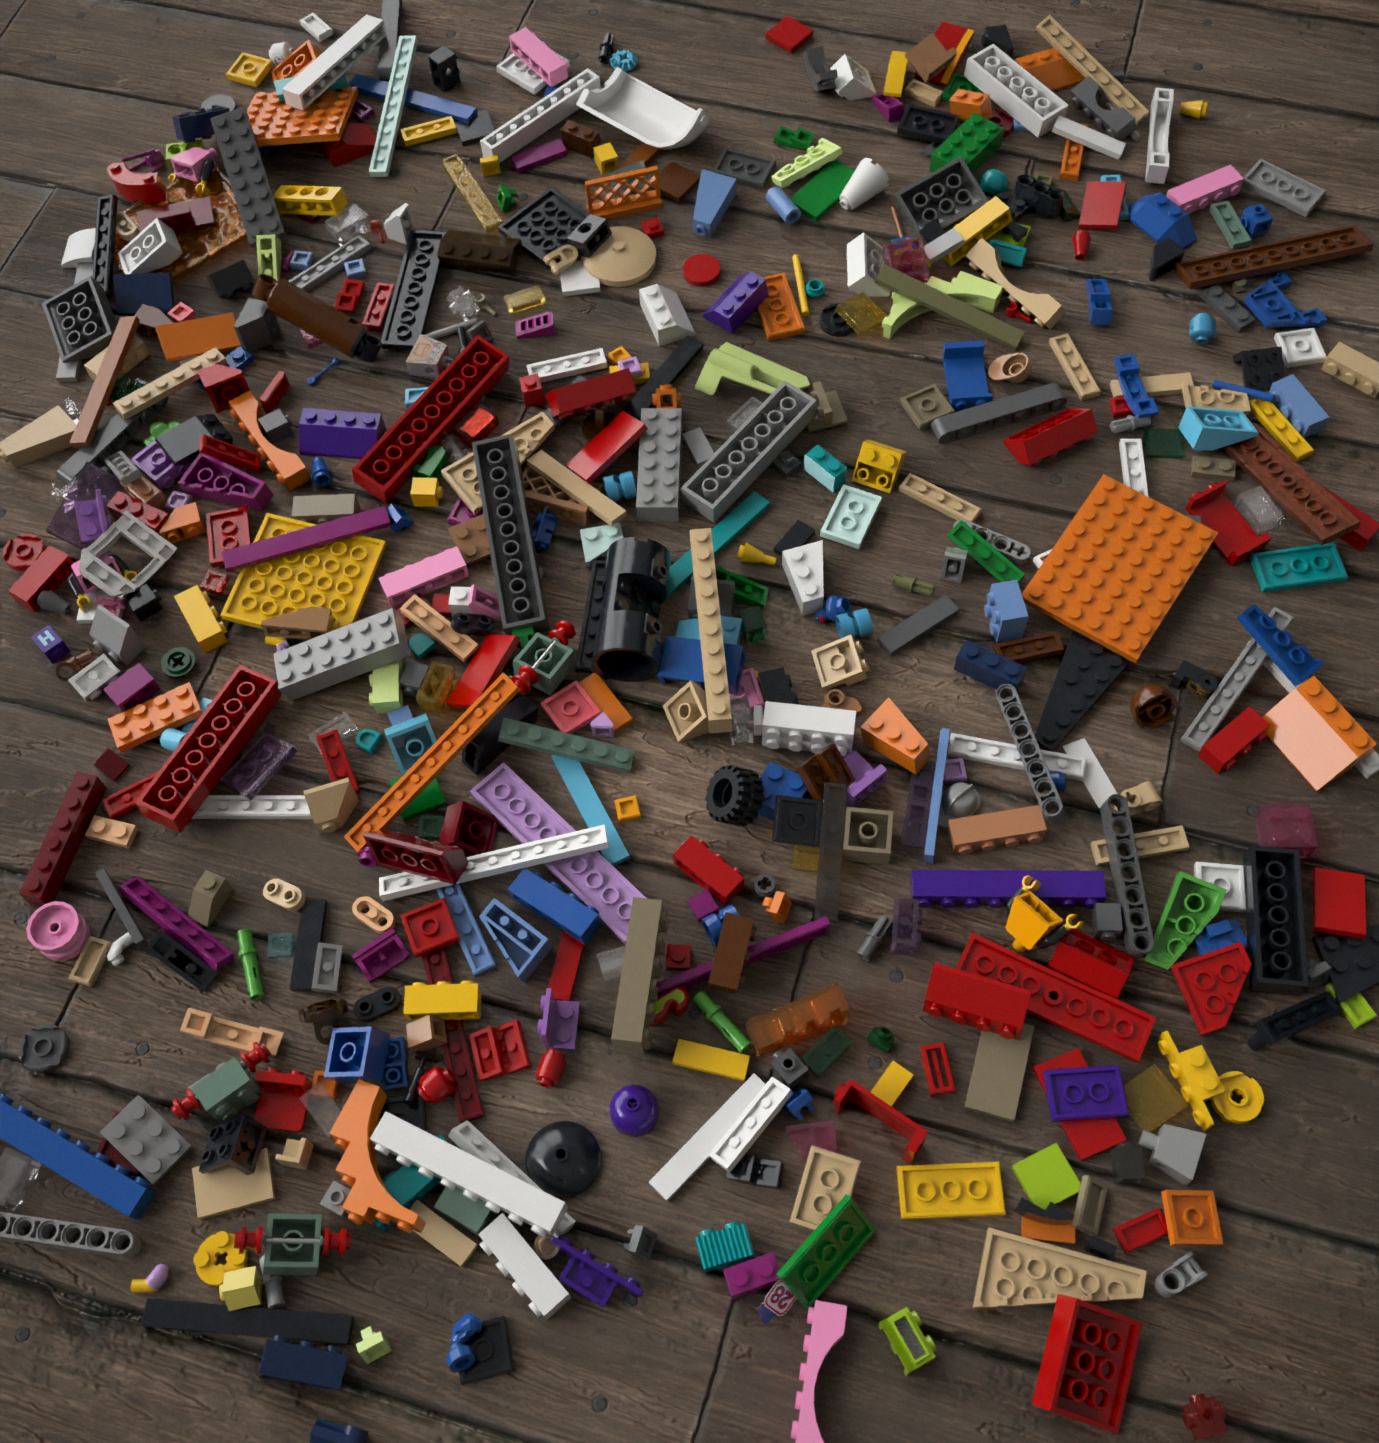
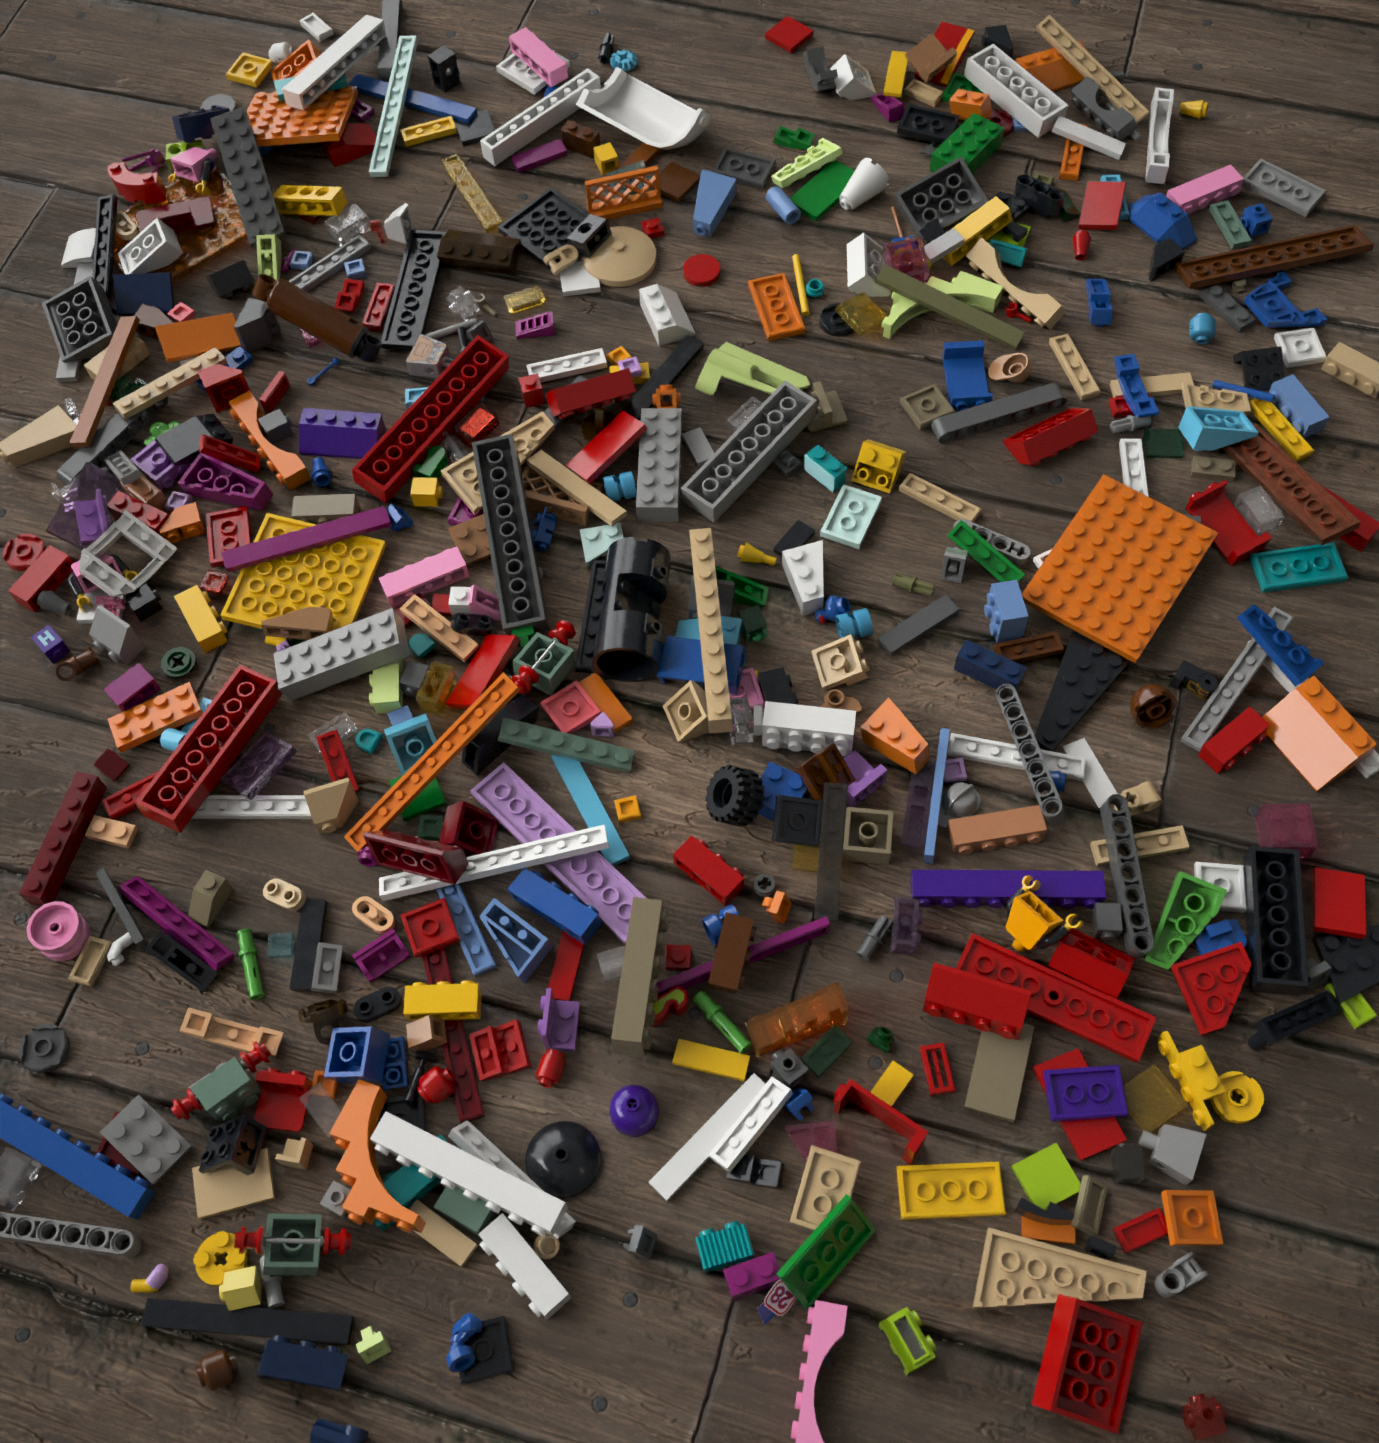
white bracket [68,654,122,701] -> none
yellow tile [480,155,501,177] -> none
green tile [496,185,518,212] -> none
dark purple bracket [549,1235,644,1308] -> none
teal tile [660,491,770,606] -> none
magenta tile [687,889,719,922] -> none
dark purple slope [703,272,769,334] -> none
teal hair [979,169,1009,197] -> none
none -> reddish brown head [196,1349,239,1391]

